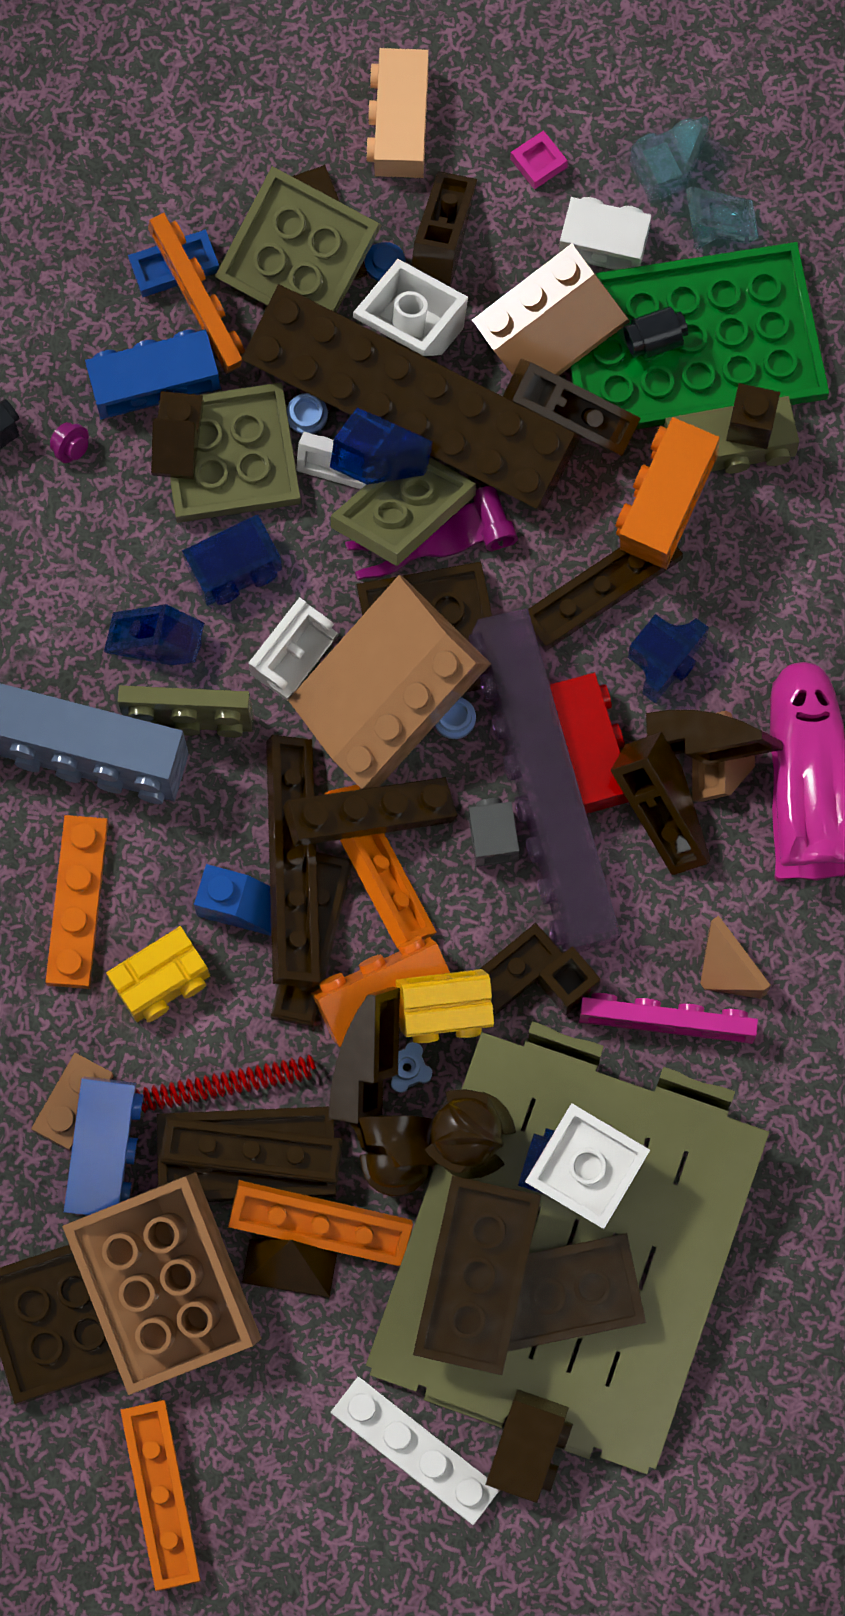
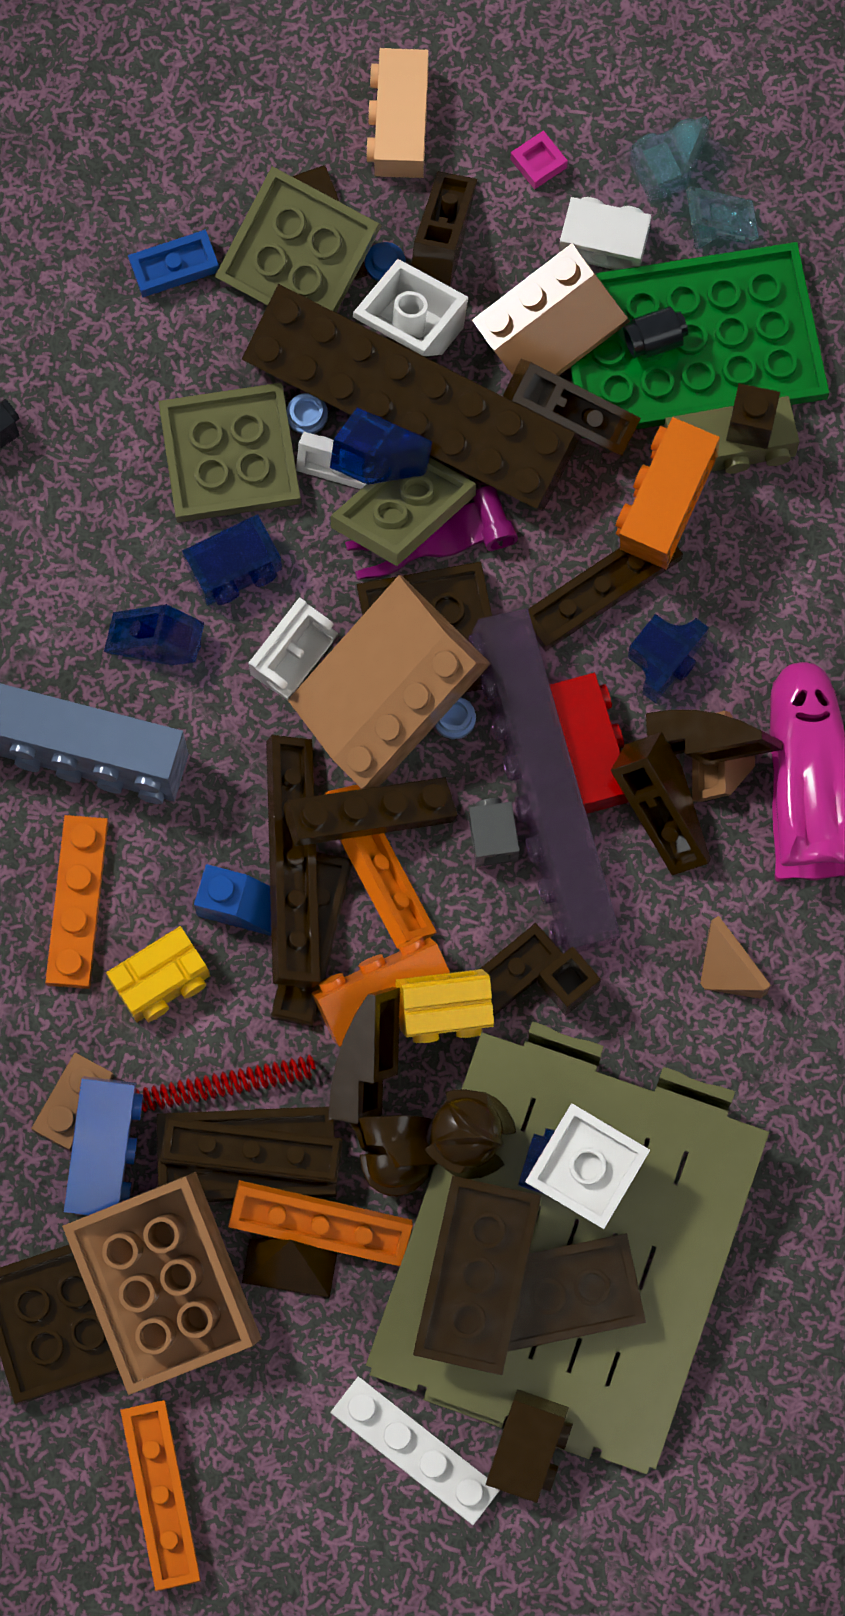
magenta plate [50,422,89,463] -> none
blue brick [85,329,221,420] -> none
olive plate [118,685,254,738] -> none
orange plate [148,213,245,374] -> none
dark brown slope [151,391,204,479] -> none
light blue plate [391,1042,432,1093] -> none
dark pink plate [579,993,758,1044] -> none

